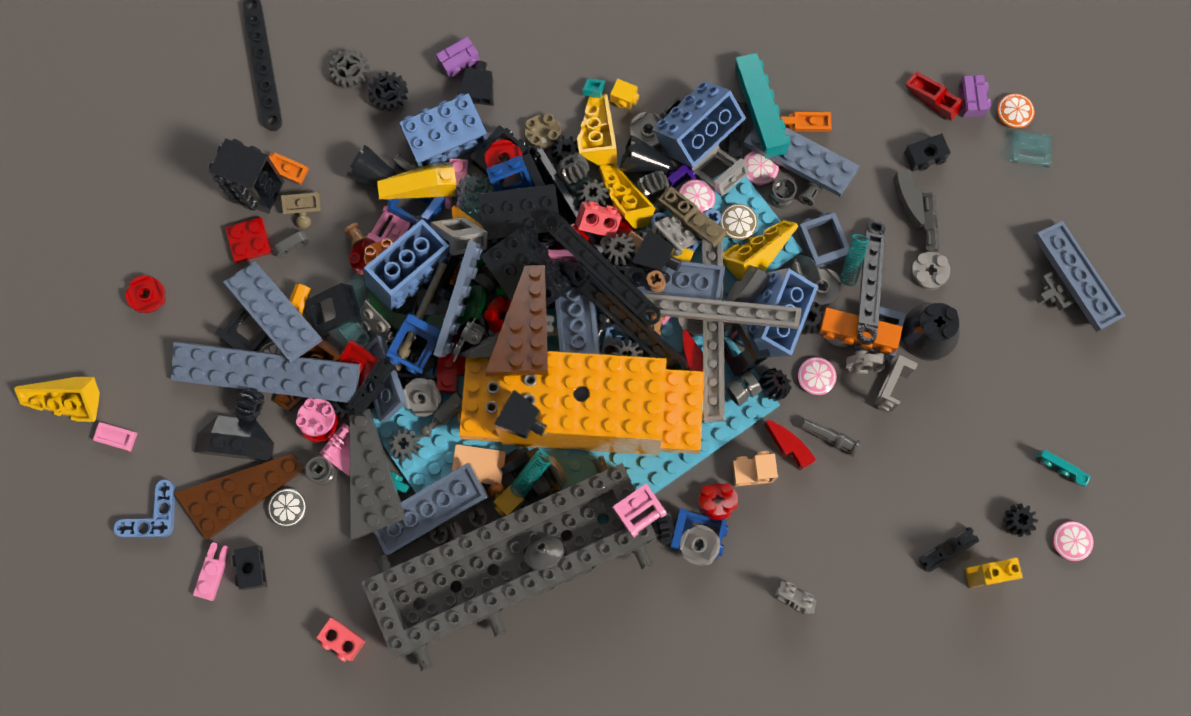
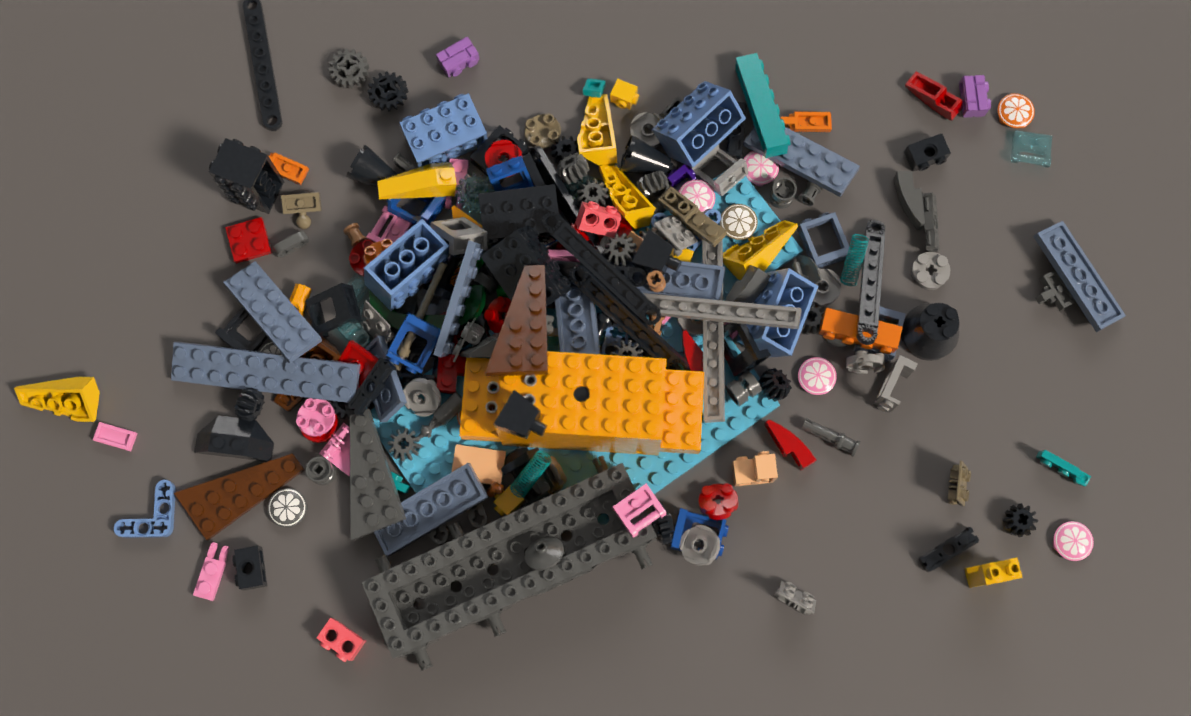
red plate [125,275,166,314] -> none
black torso [458,61,494,106] -> none
none -> dark tan hinge [948,460,971,507]

